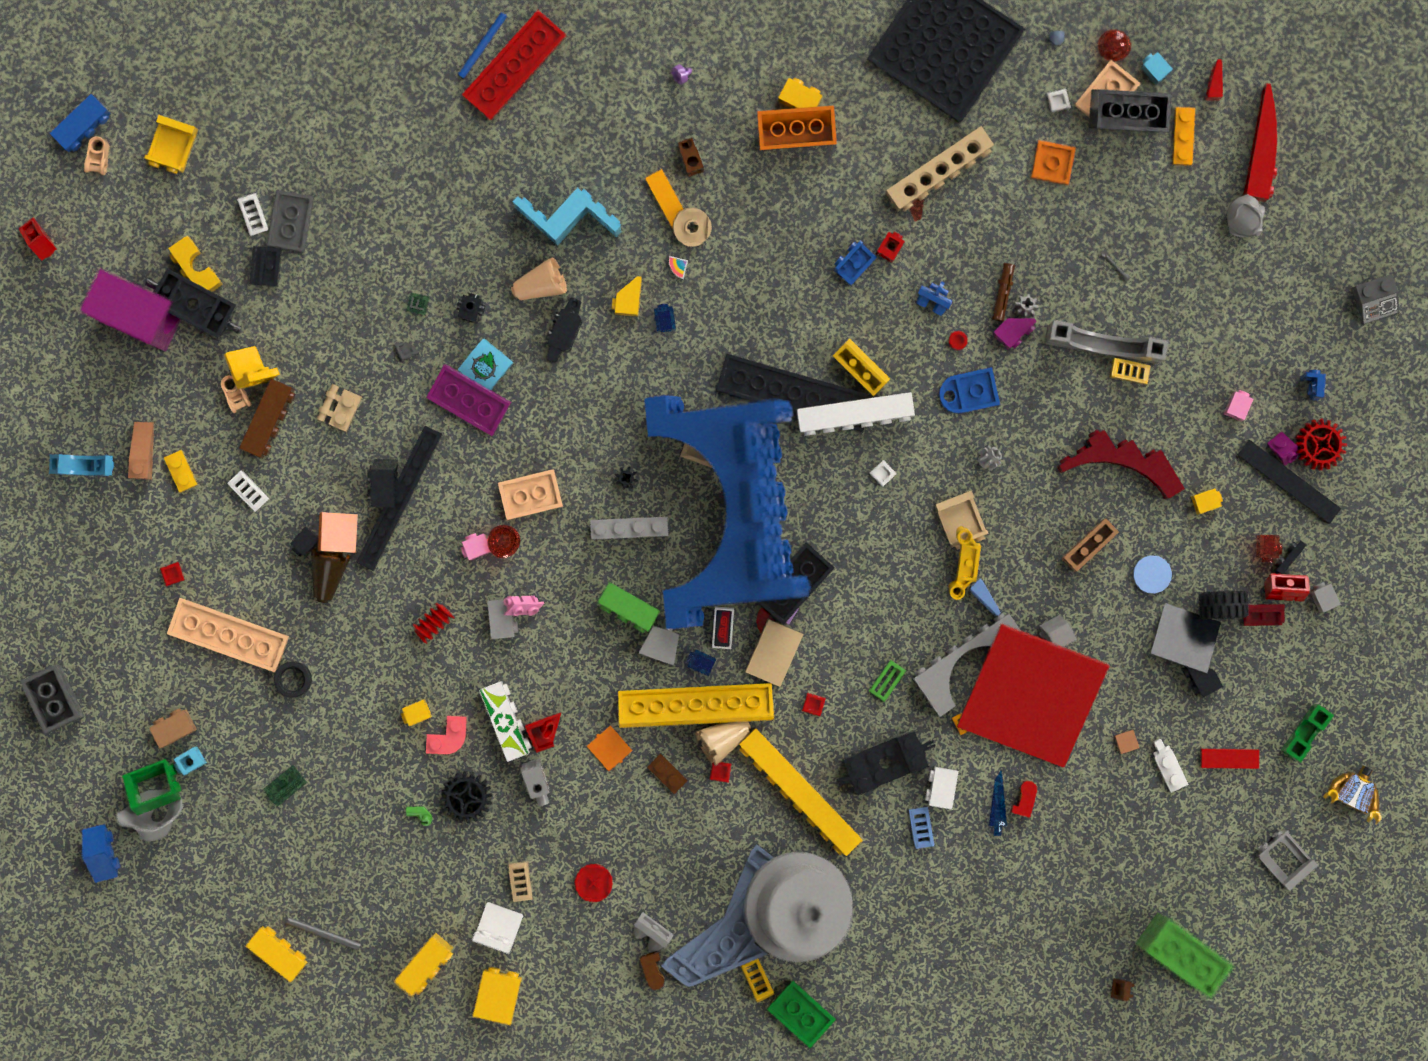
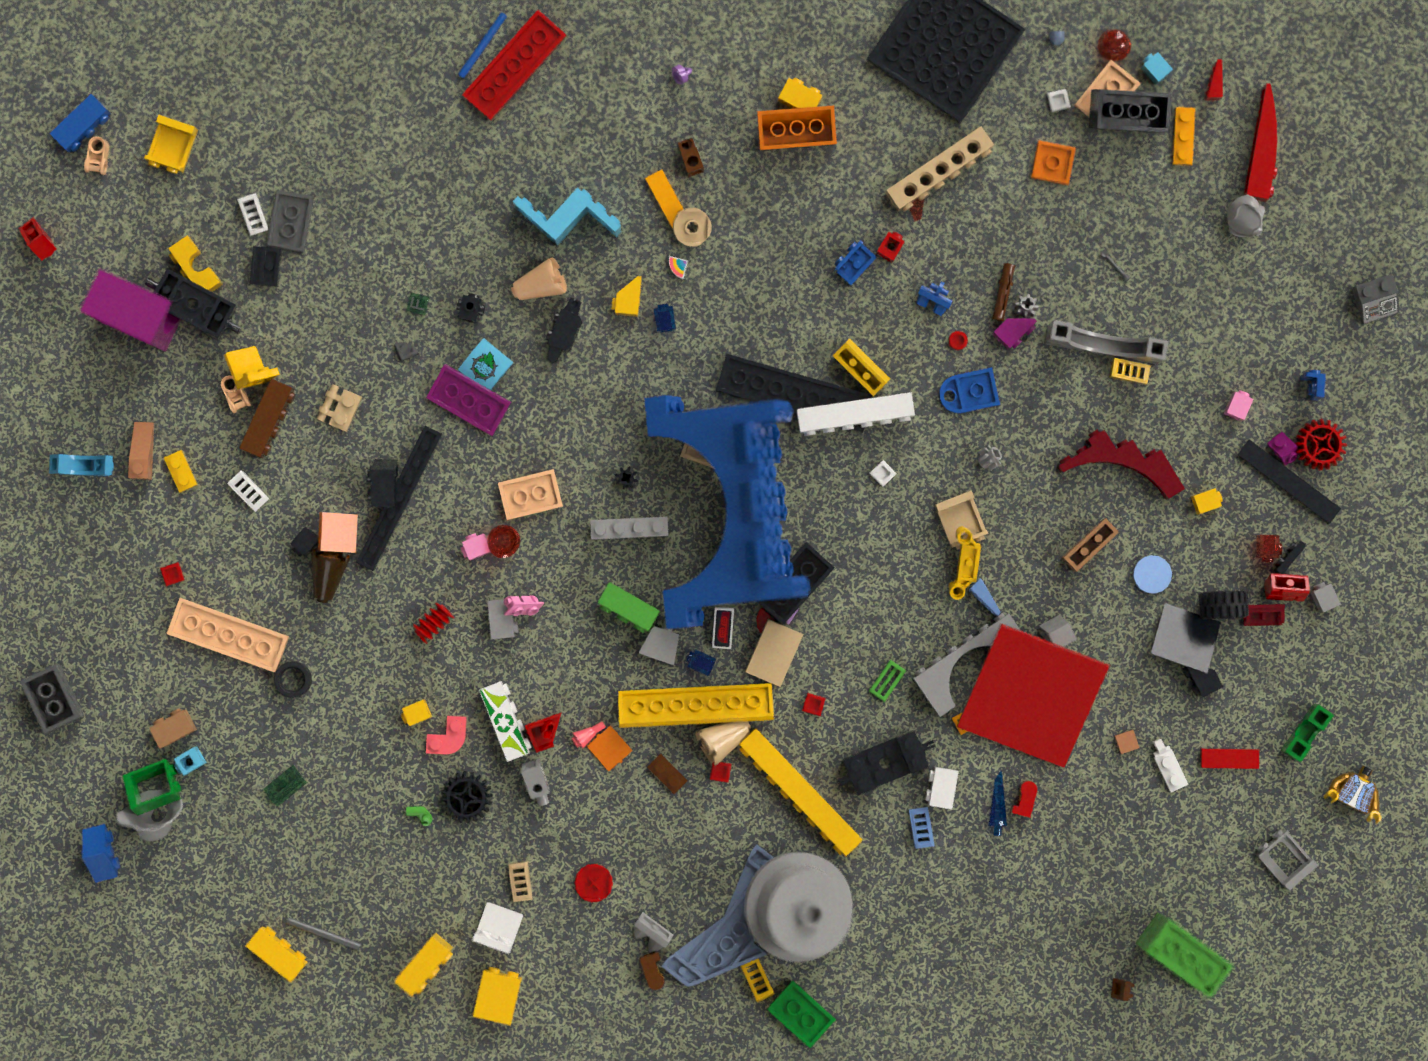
none -> coral cone [571,721,606,749]

